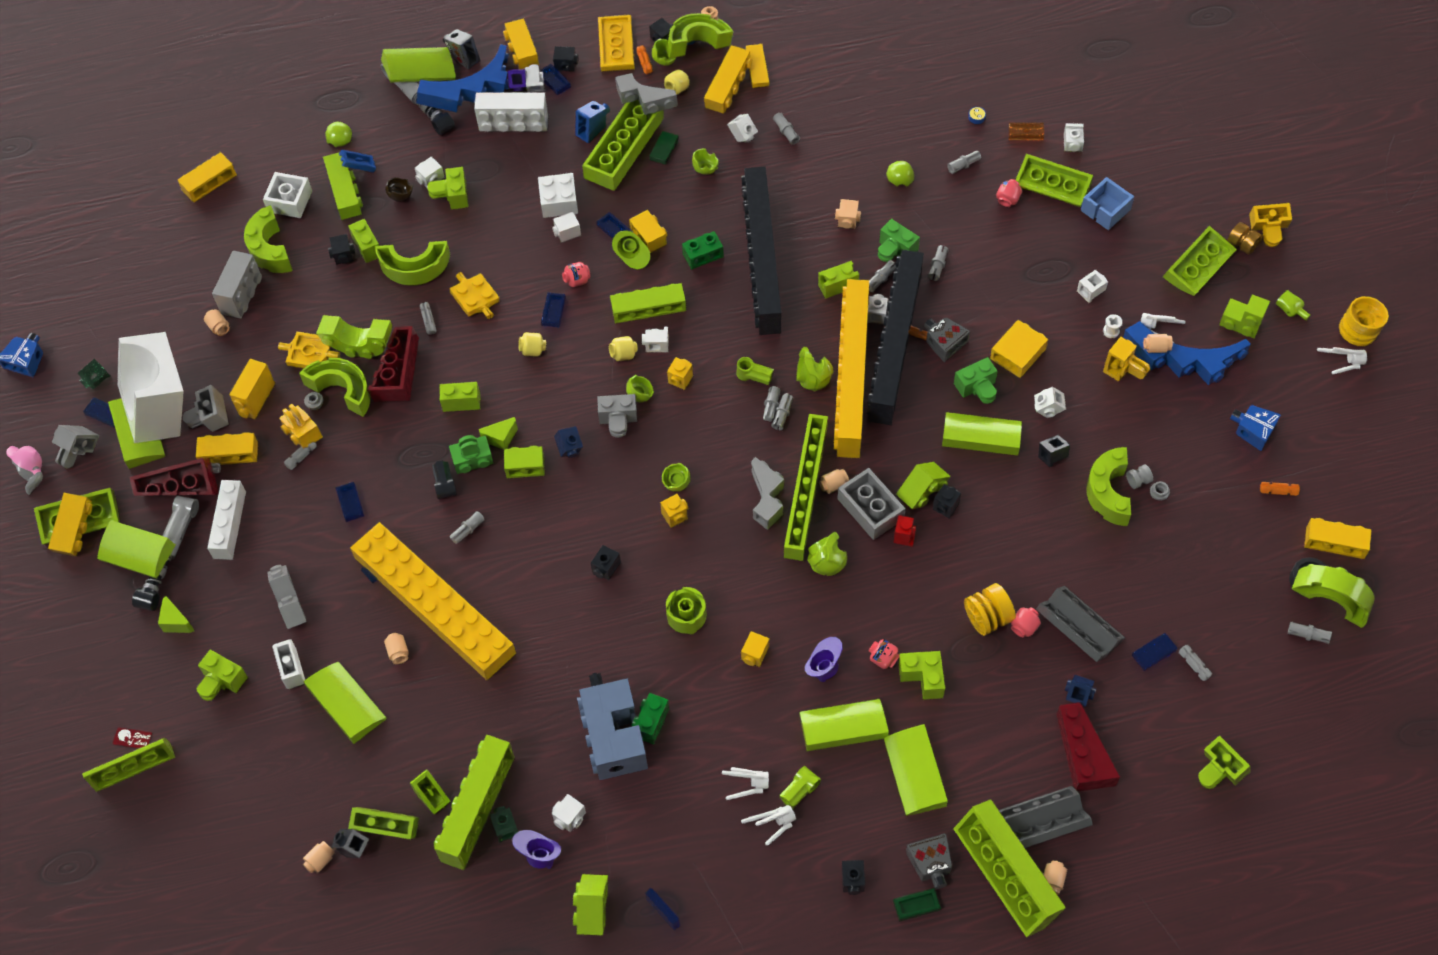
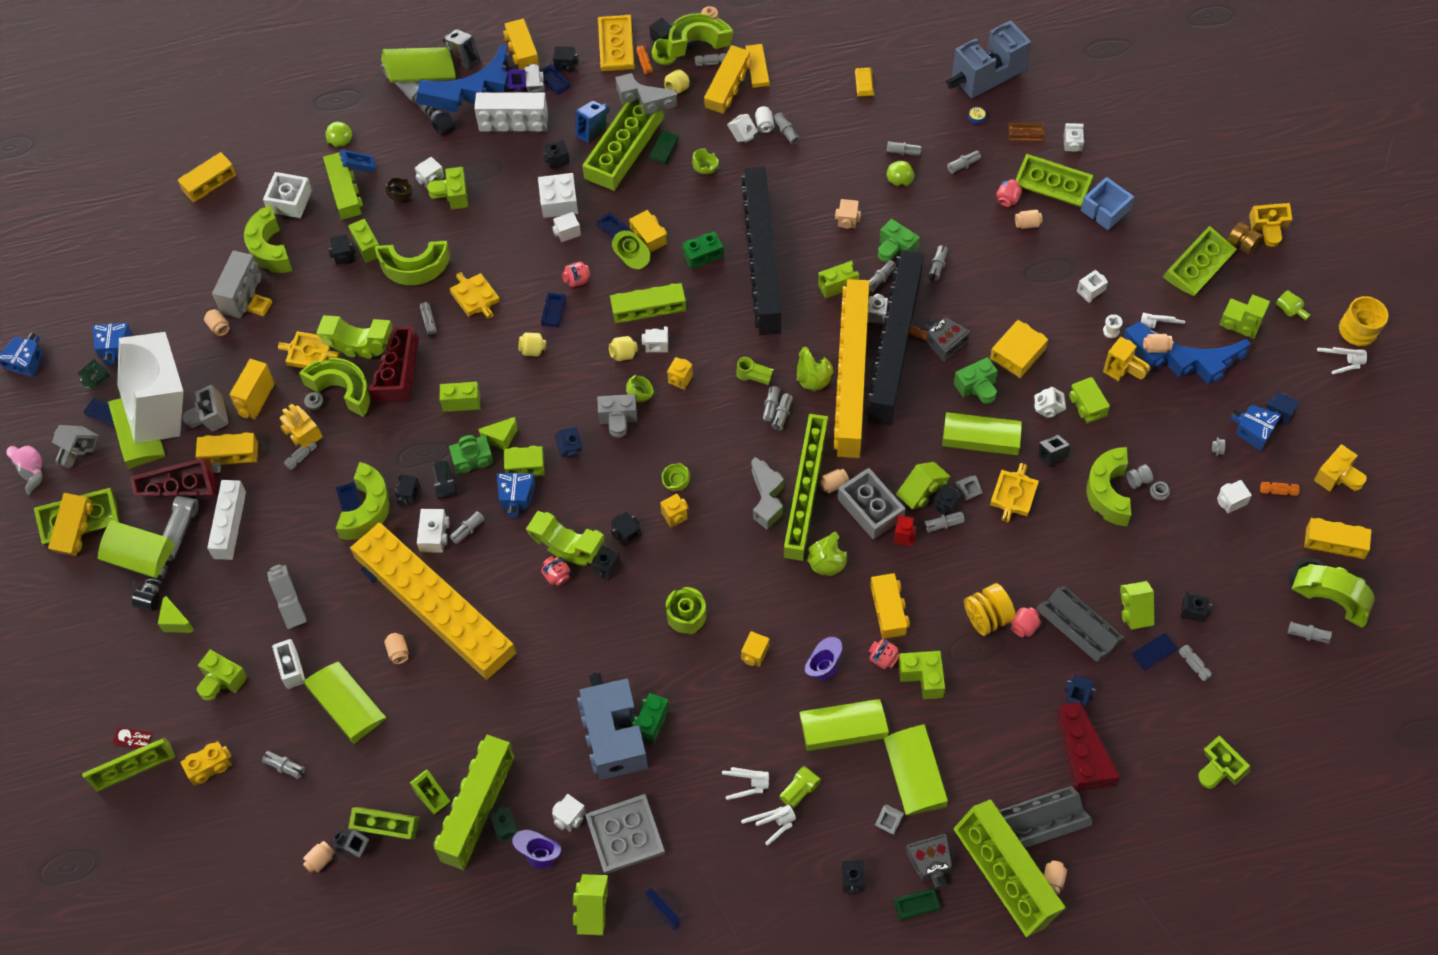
none -> blue torso [93,323,133,366]
none -> yellow brick [180,741,232,786]
none -> yellow tile [247,294,272,316]
none -> light grey pin [262,750,305,779]
none -> lime brick [336,462,390,540]
none -> black brick [395,474,420,506]
none -> white brick [417,509,449,553]
none -> blue torso [497,473,536,518]
none -> lime brick [526,511,604,565]
none -> coral head [541,556,571,586]
none -> black brick [542,140,570,169]
none -> light grey plate [585,794,665,875]
none -> black brick [611,511,642,547]
none -> light grey axle [695,53,727,66]
none -> white brick [755,107,774,133]
none -> yellow tile [855,68,874,97]
none -> yellow brick [870,573,910,639]
none -> light grey slope [875,804,904,835]
none -> light grey axle [887,141,922,156]
none -> light grey axle [925,511,964,533]
none -> sand blue piece [946,20,1031,98]
none -> light grey slope [955,475,983,500]
none -> yellow plate [990,463,1039,522]
none -> light nougat brick [1015,210,1042,229]
none -> lime brick [1069,377,1110,424]
none -> lime brick [1120,581,1154,629]
none -> black brick [1180,591,1213,622]
none -> light grey plate [1212,437,1225,456]
none -> white brick [1217,480,1252,513]
none -> dark blue brick [1266,392,1299,425]
none -> yellow brick [1314,444,1366,491]

